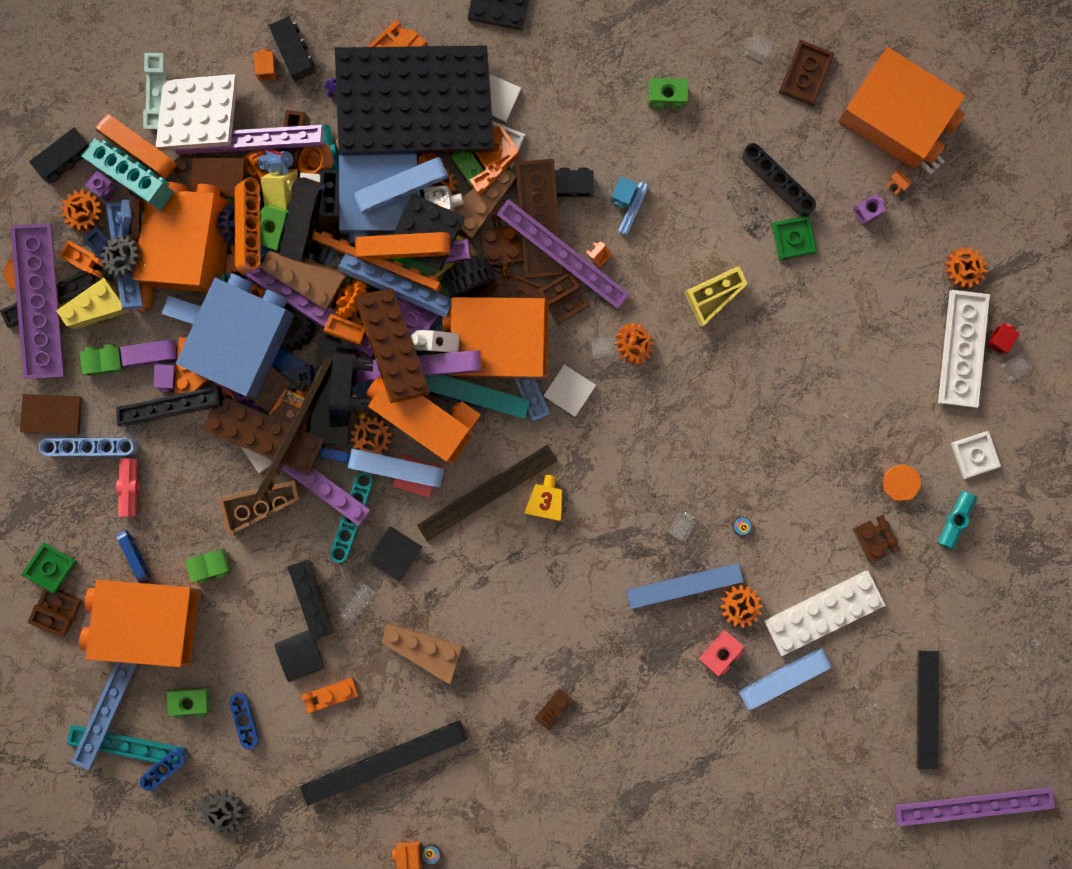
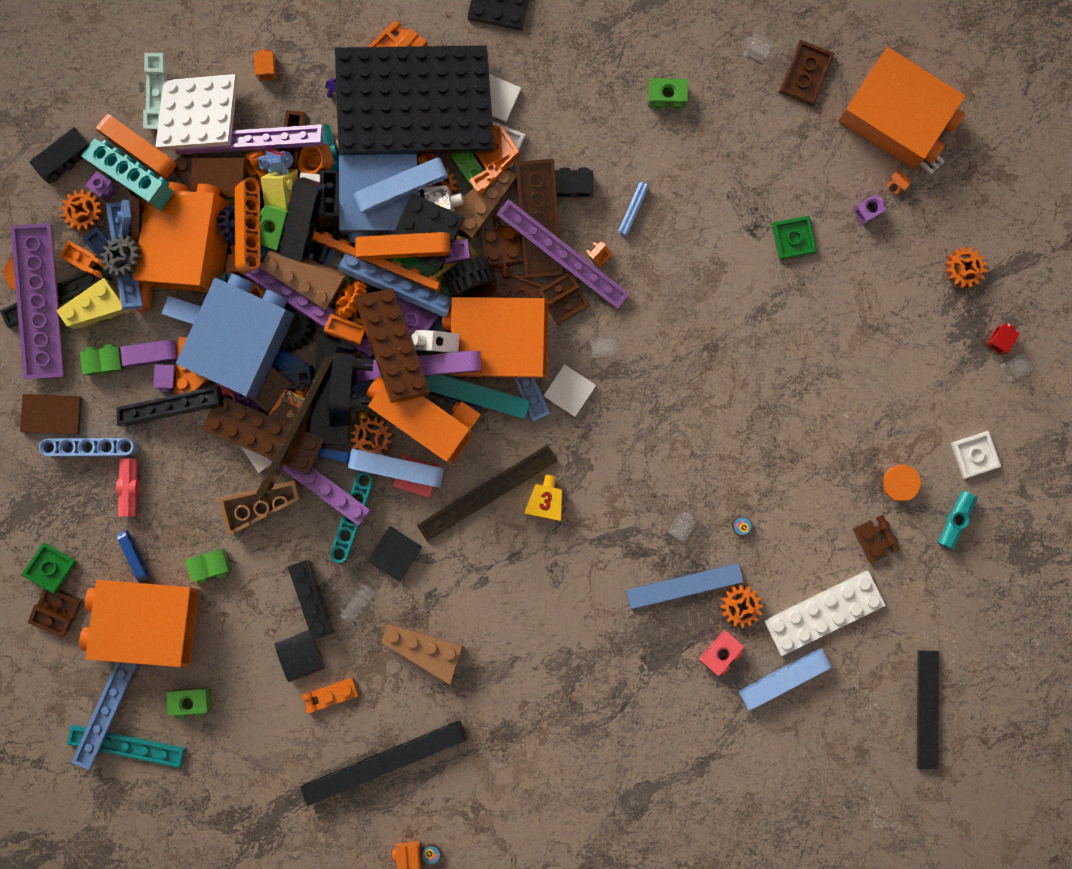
blue beam [139,748,187,791] -> none
dark grey gear [200,790,244,834] -> none
blue beam [229,693,259,749] -> none
black brick [268,16,315,82] -> none
reddish brown plate [535,688,574,731] -> none
dark azure brick [611,176,638,209] -> none
orange gear [614,322,654,365] -> none
light yellow wedge [684,266,748,326] -> none
black beam [742,143,816,217] -> none
medium lavender plate [895,787,1055,826] -> none
white plate [938,290,990,408] -> none

